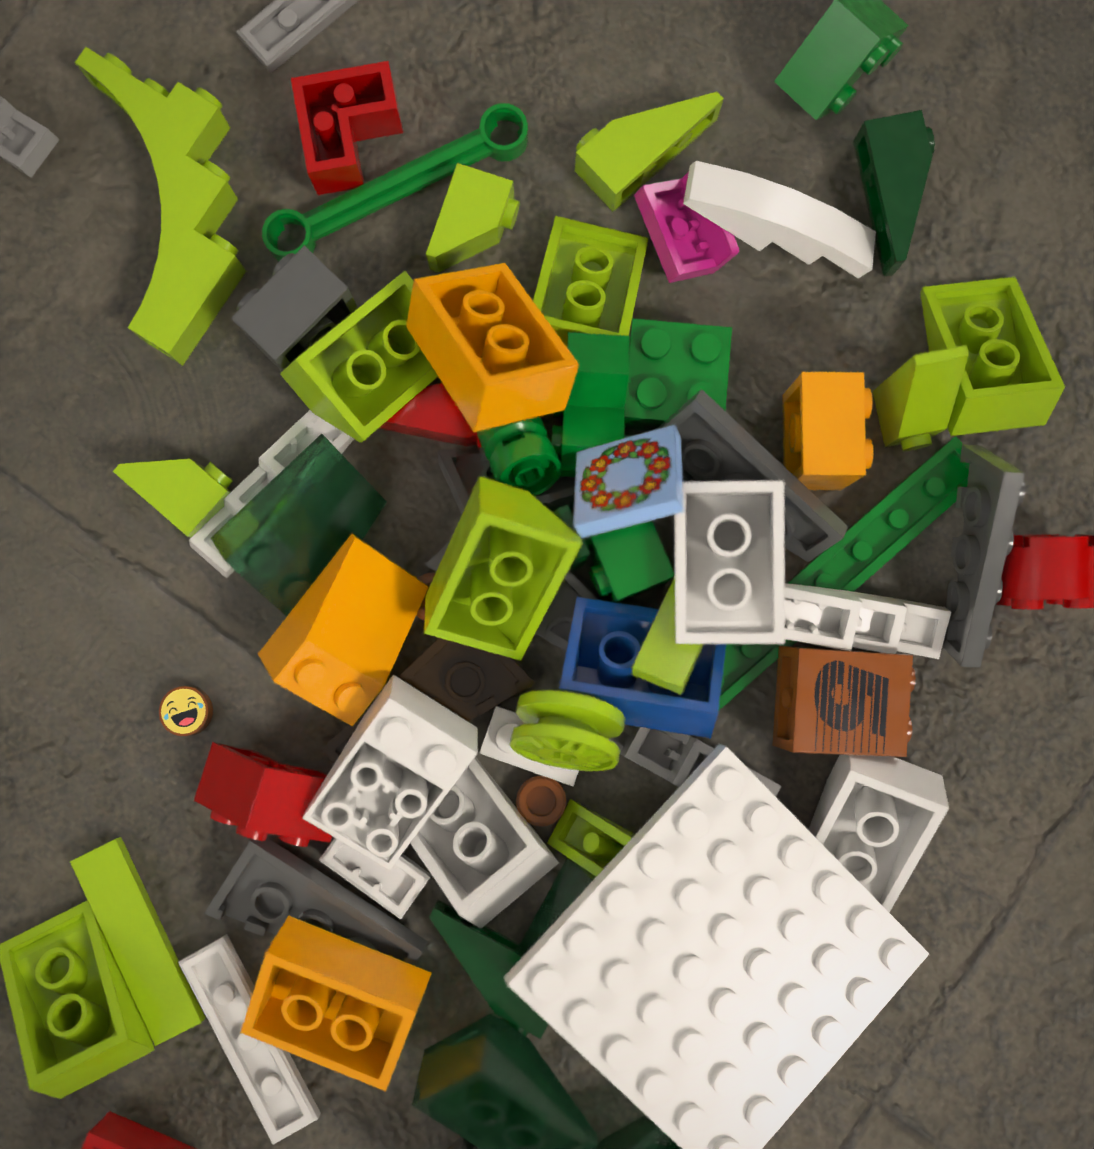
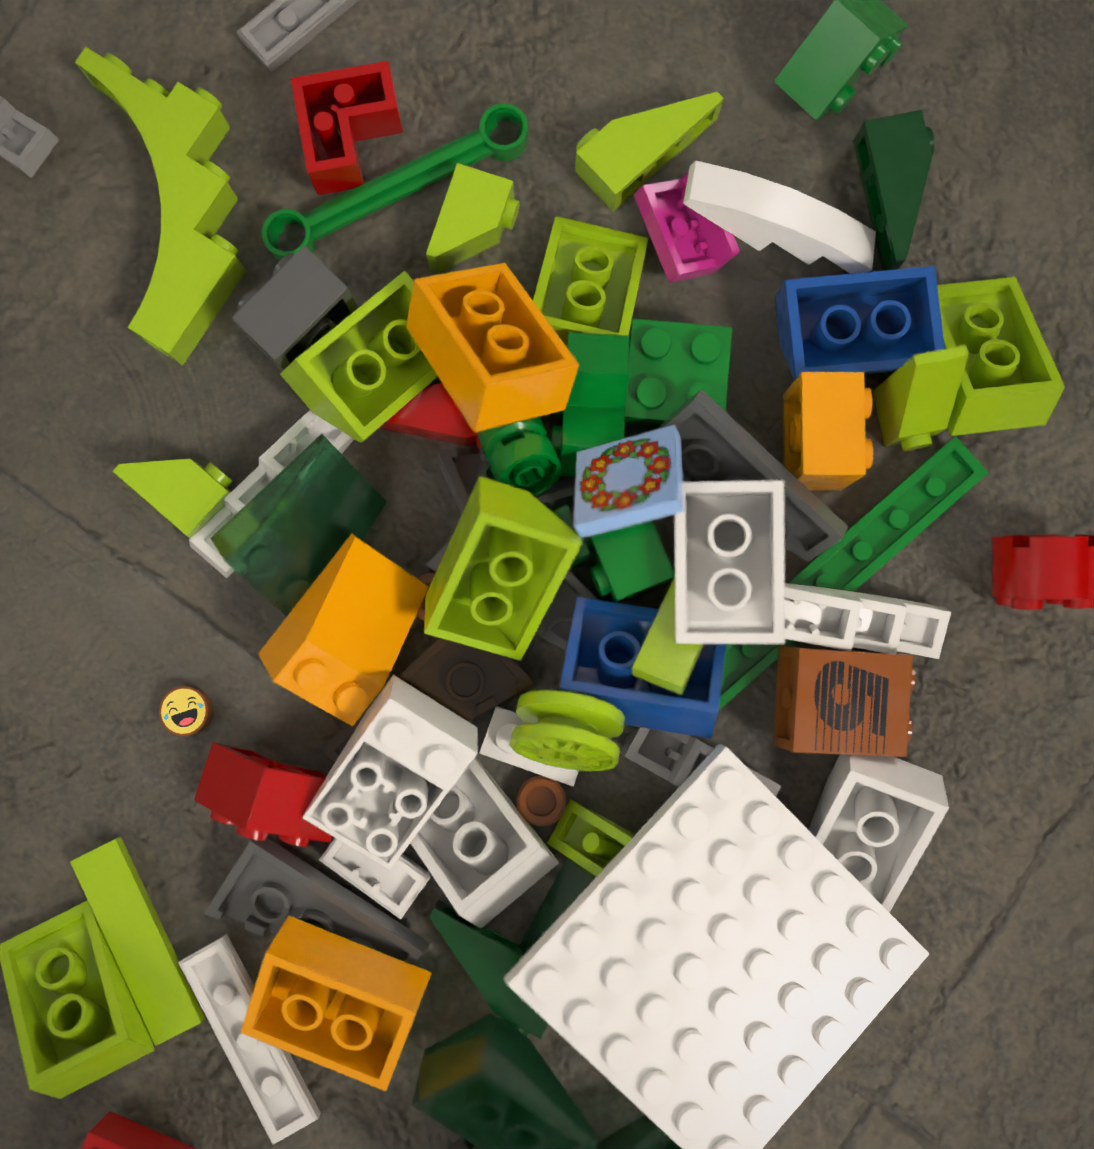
dark grey wing [942,444,1025,667] -> none
none -> blue slope [774,266,945,381]

